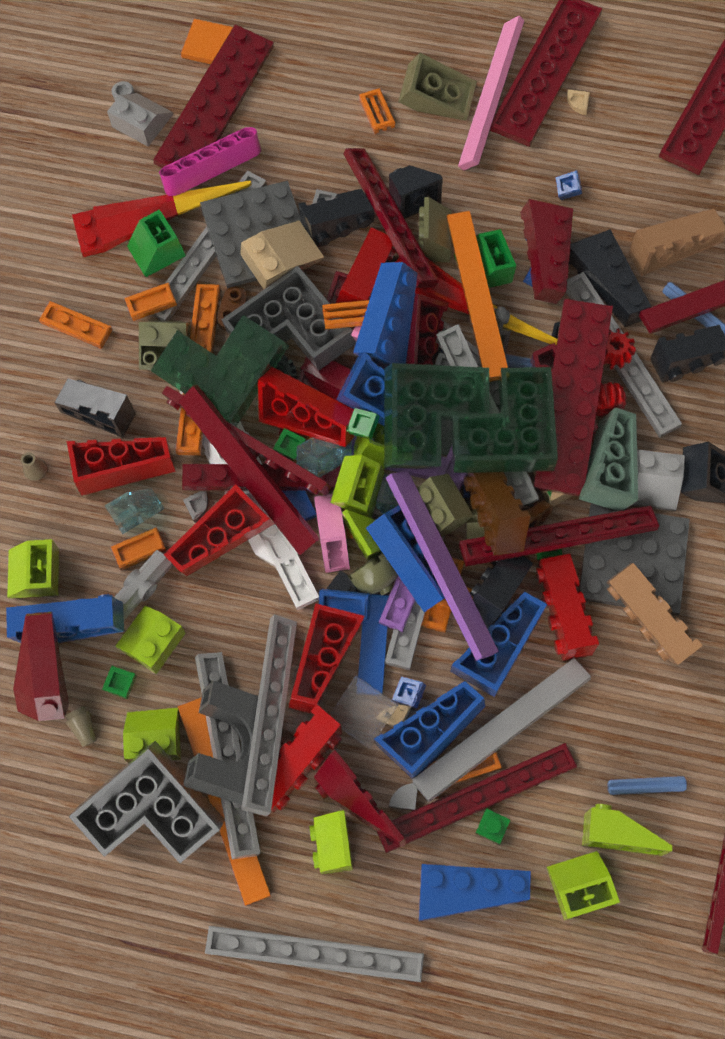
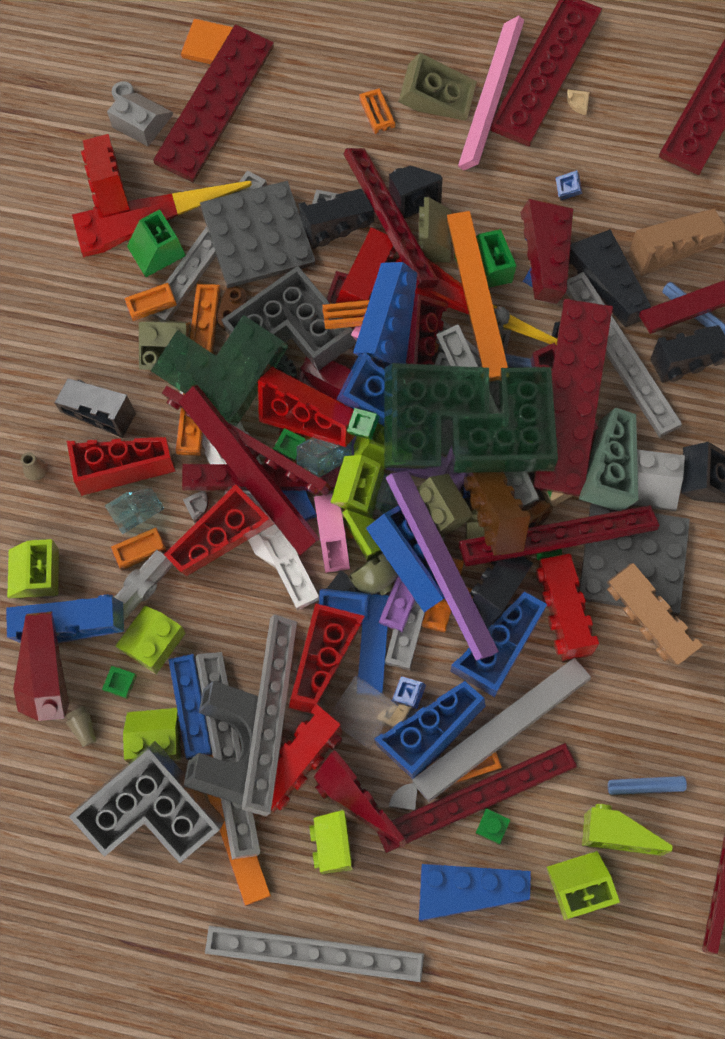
orange tile [39,301,113,349] -> none
dark pink beam [159,127,261,196] -> none
tan slope [241,221,324,289] -> none
red gear [596,382,627,417] -> none
red gear [604,328,636,370] -> none
none -> red wedge [81,134,129,216]
none -> blue tile [168,654,212,760]

